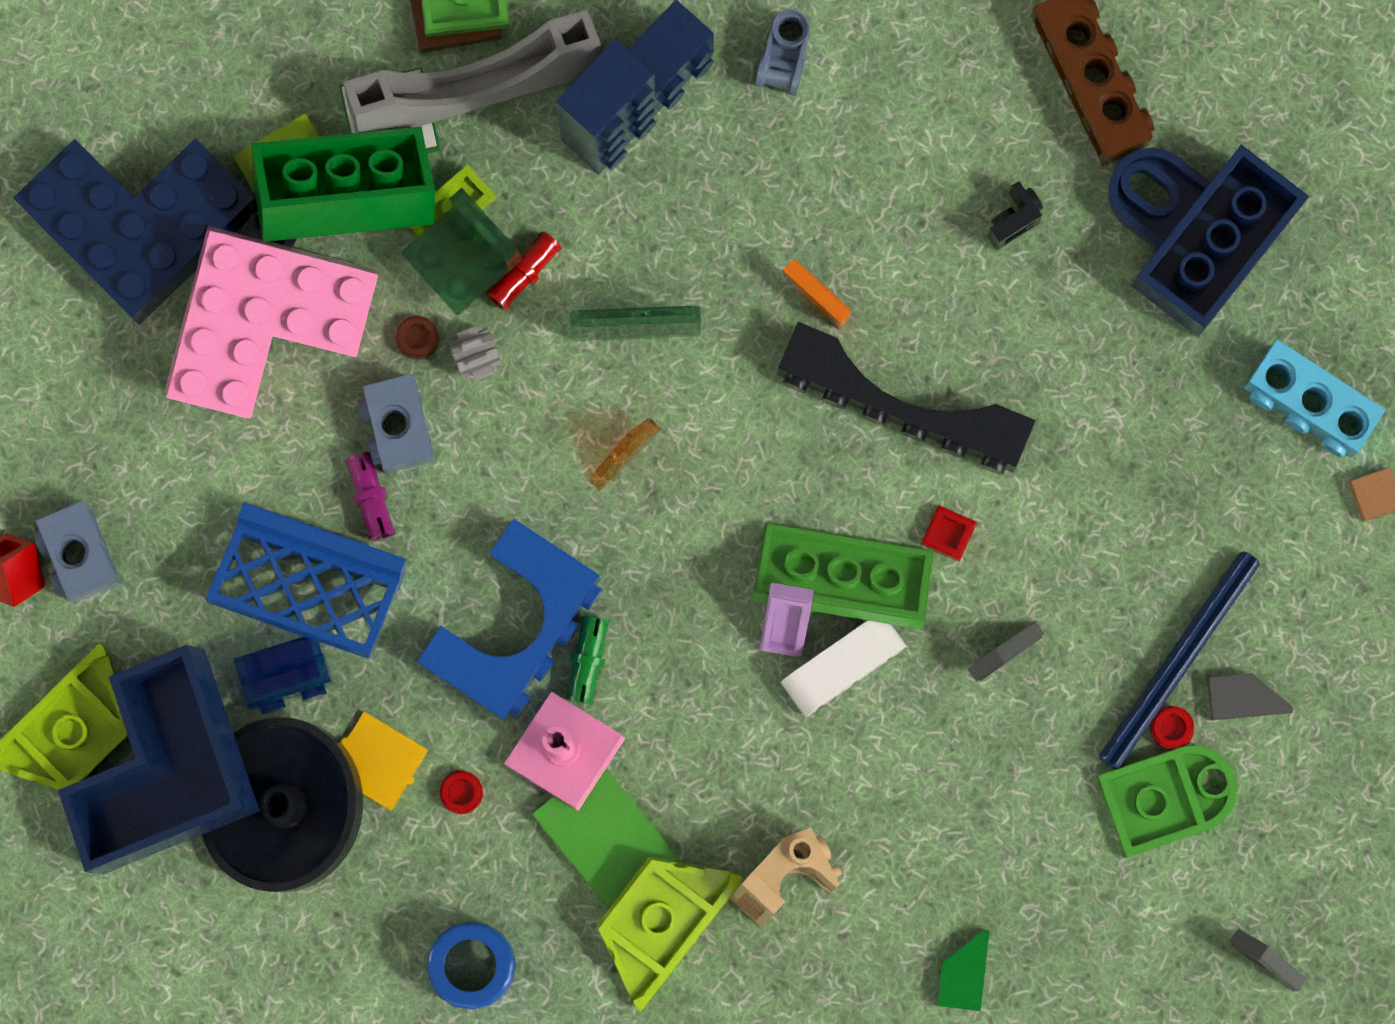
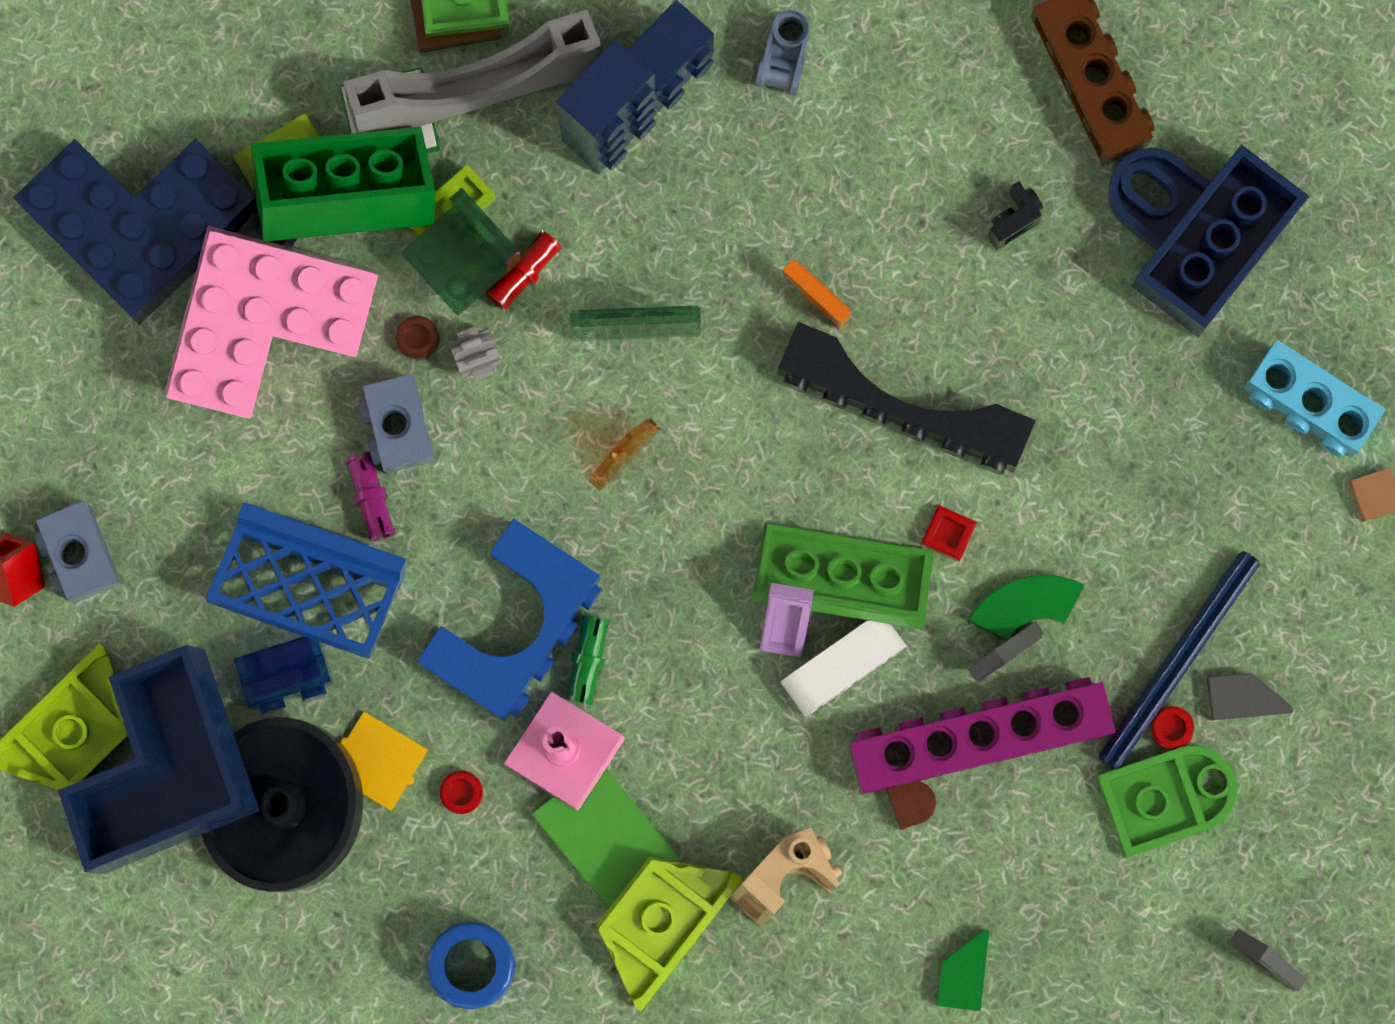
none -> magenta brick [849,677,1116,795]
none -> copper tile [886,781,936,830]
none -> green tile [968,575,1085,641]

